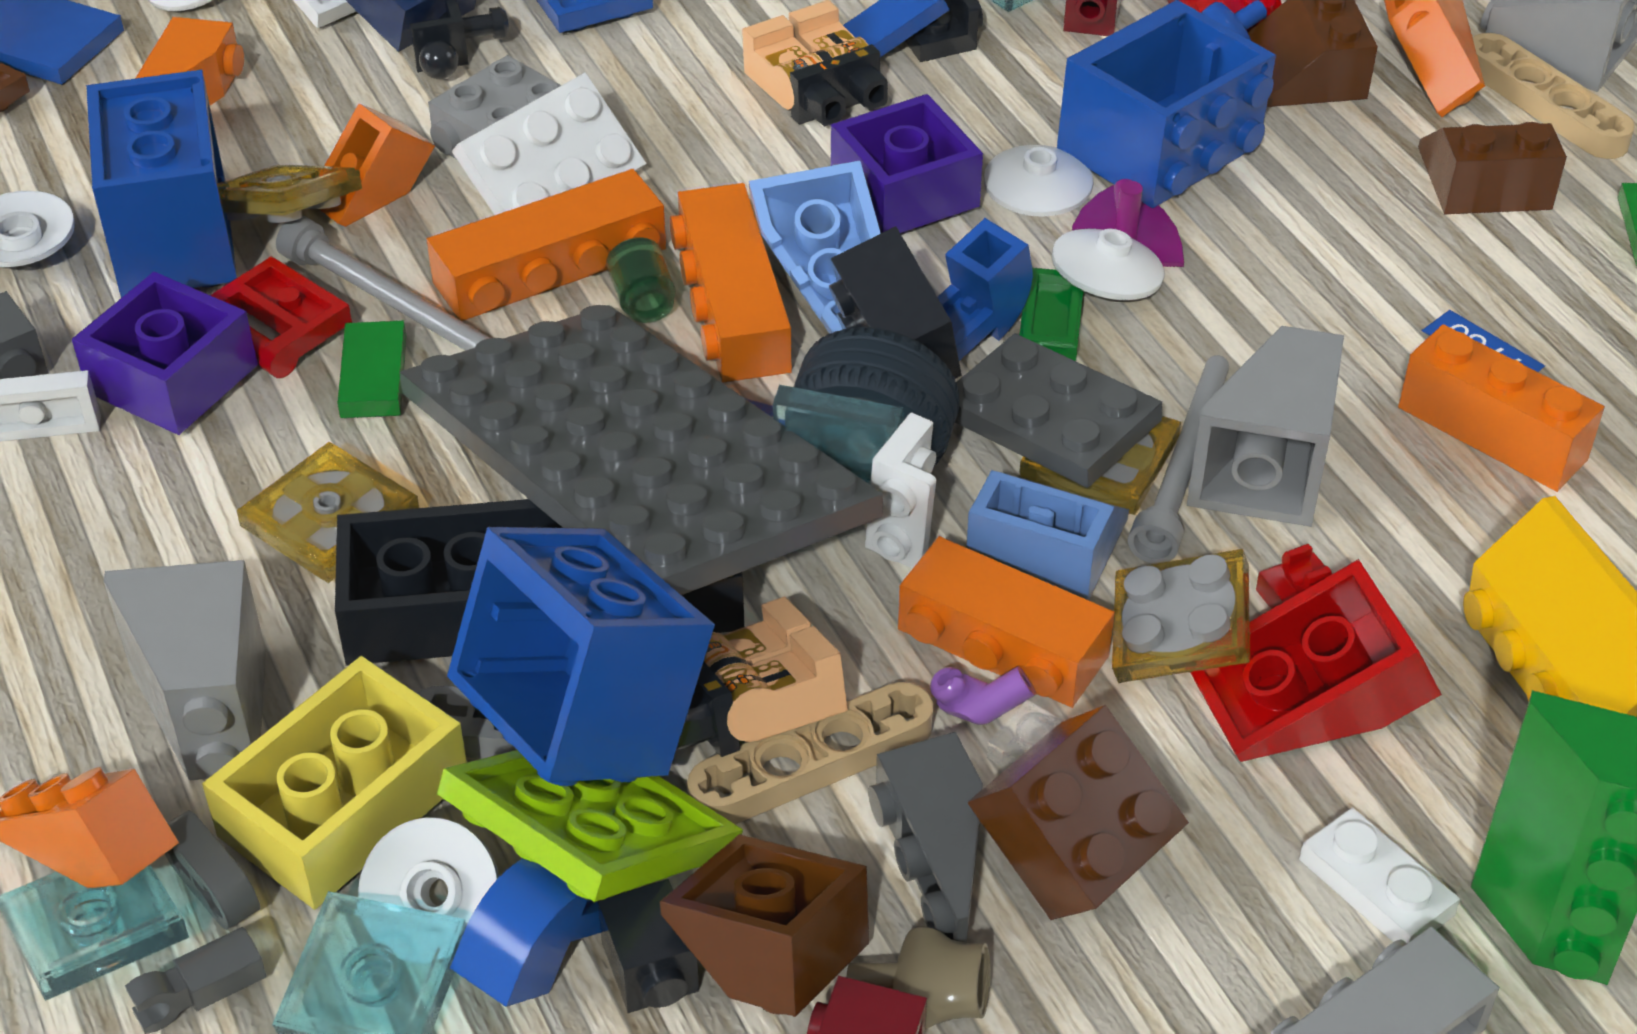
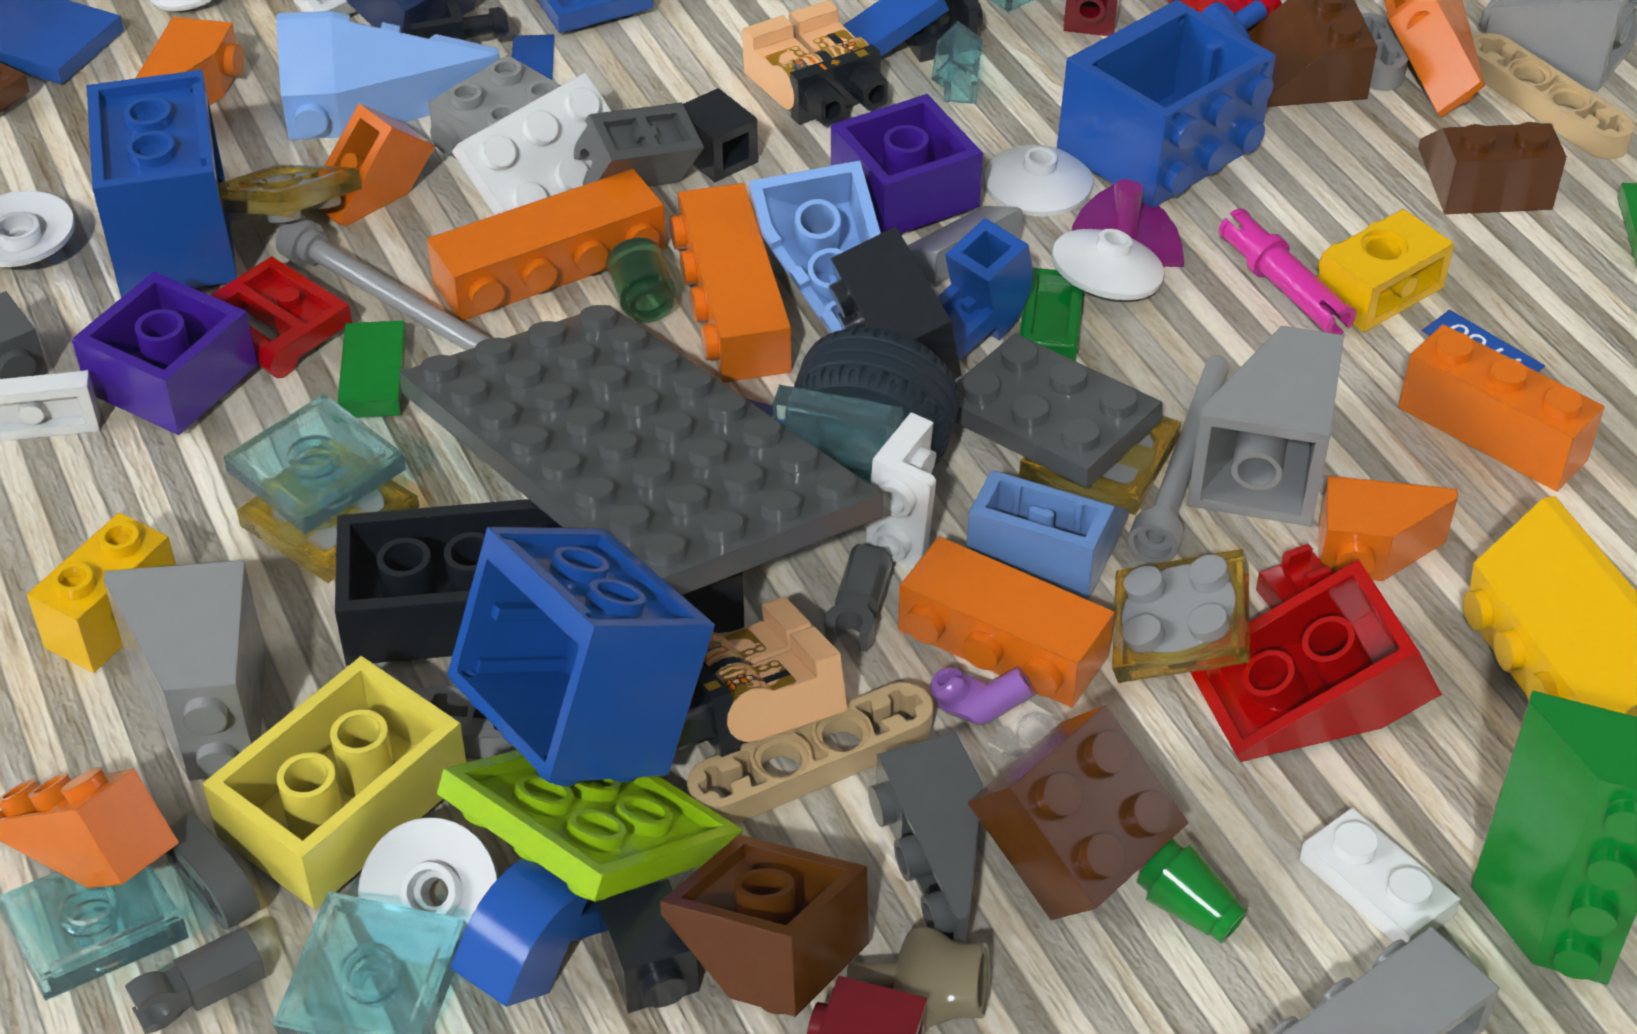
none -> yellow brick [26,512,176,673]
none -> clear light blue plate [223,394,406,535]
none -> light blue wedge [276,11,500,140]
none -> blue sticker [512,34,554,80]
none -> dark grey hinge [574,102,704,187]
none -> black brick [683,88,758,183]
none -> dark grey bar [824,544,892,652]
none -> light grey slope [907,206,1023,285]
none -> clear light blue piece [931,21,983,104]
none -> green cone [1136,838,1249,944]
none -> dark pink pin [1219,208,1356,335]
none -> yellow brick [1318,208,1454,333]
none -> orange slope [1318,476,1458,581]
none -> light grey beam [1361,13,1409,91]

